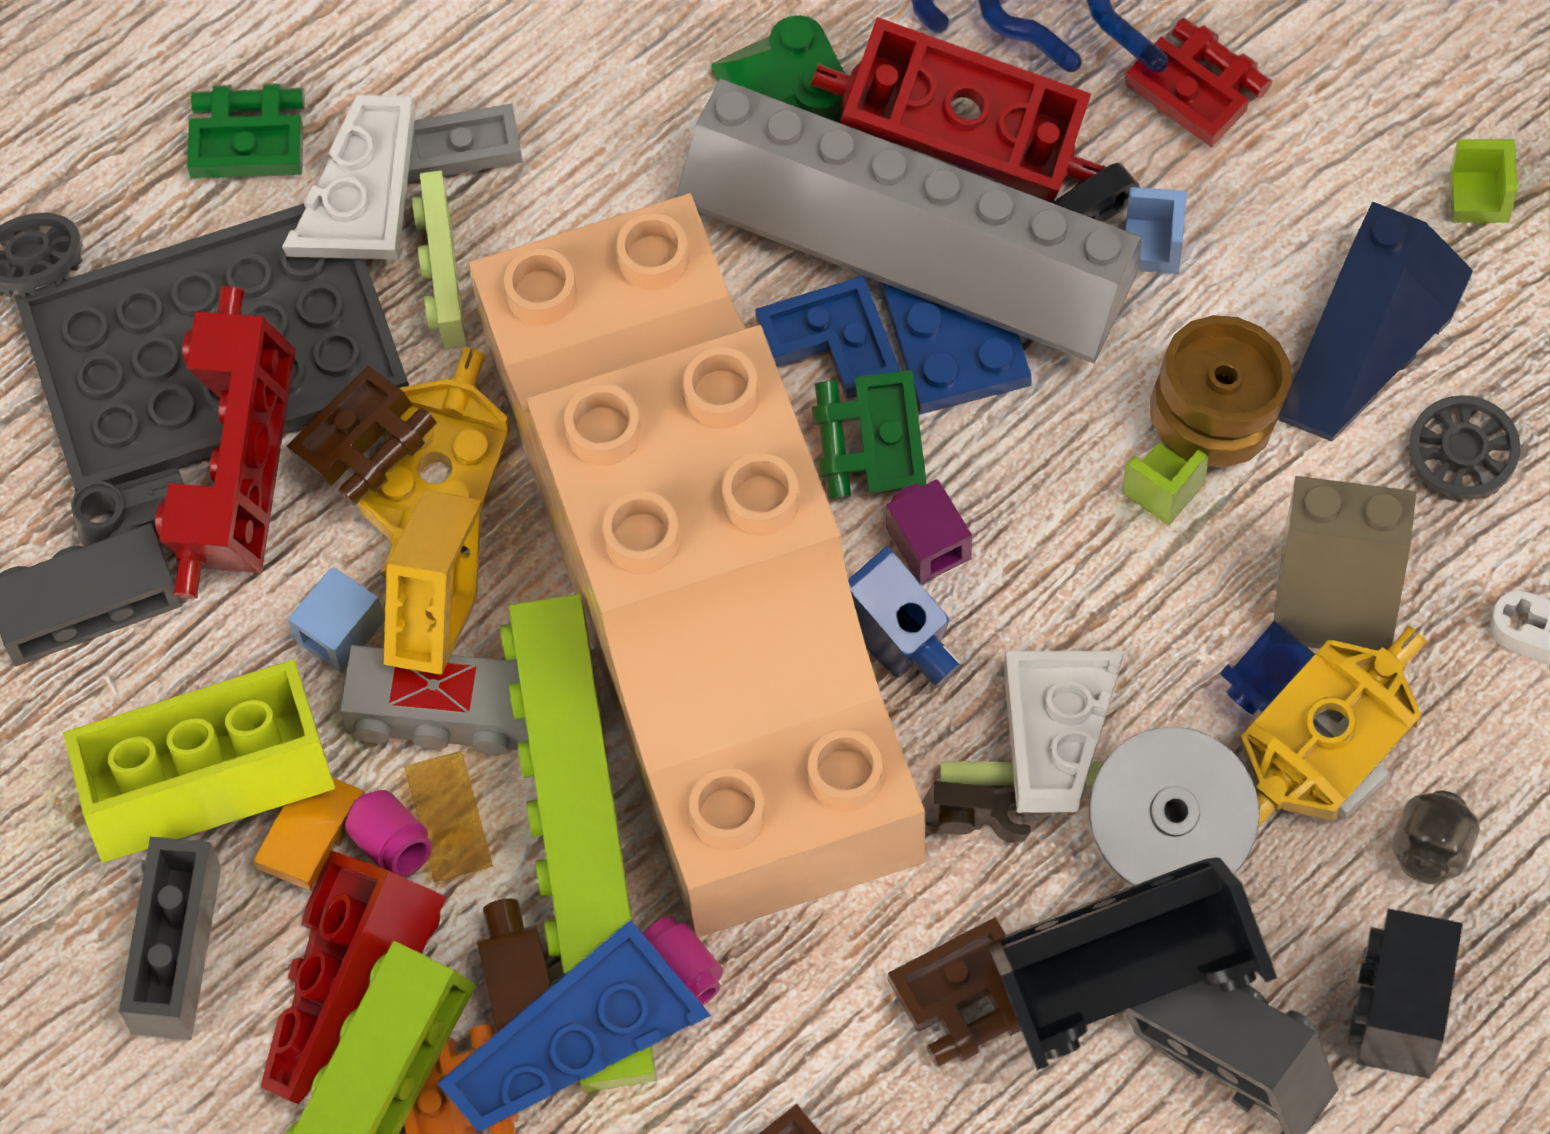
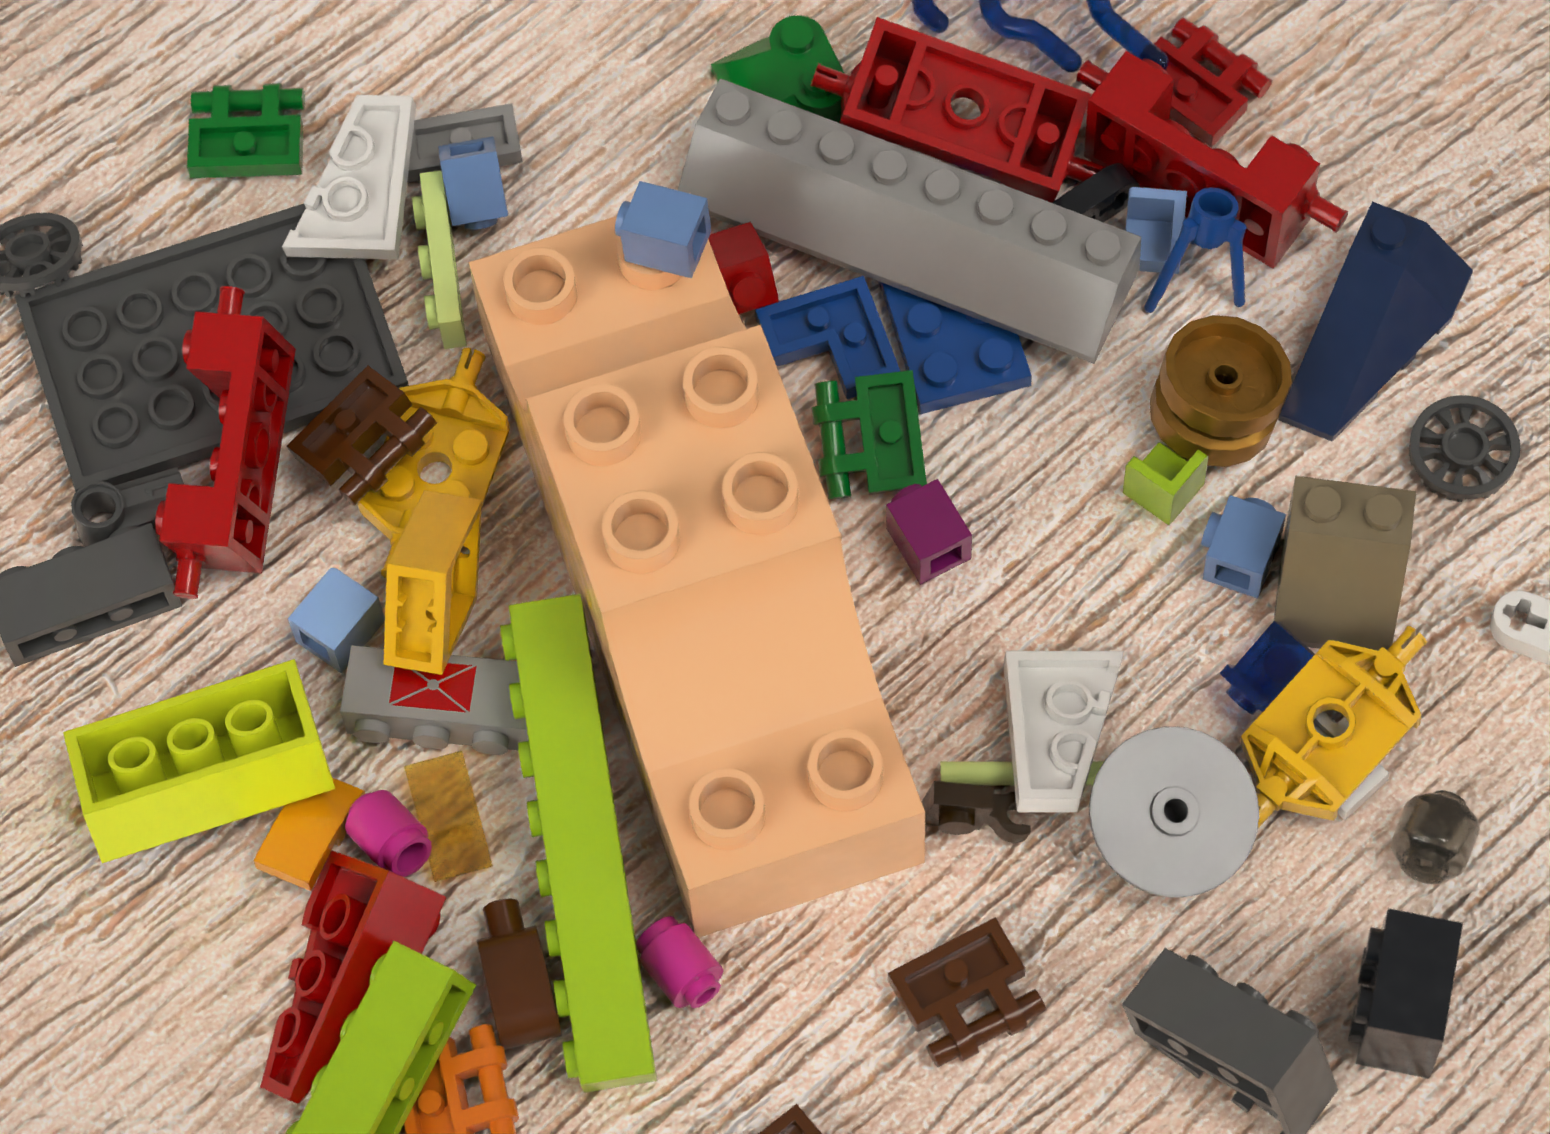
dark grey brick [119,837,221,1040] -> none
blue wing [437,919,711,1132] -> none
torso [848,546,962,688] -> none
black windscreen [989,858,1277,1070] -> none
lime panel [1449,139,1518,223] -> none
none -> medium blue brick [438,136,508,230]
none -> medium blue brick [615,181,712,279]
none -> red brick [708,221,779,314]
none -> red brick [1076,51,1348,269]
none -> blue plant [1144,187,1246,313]
none -> medium blue brick [1201,495,1286,599]

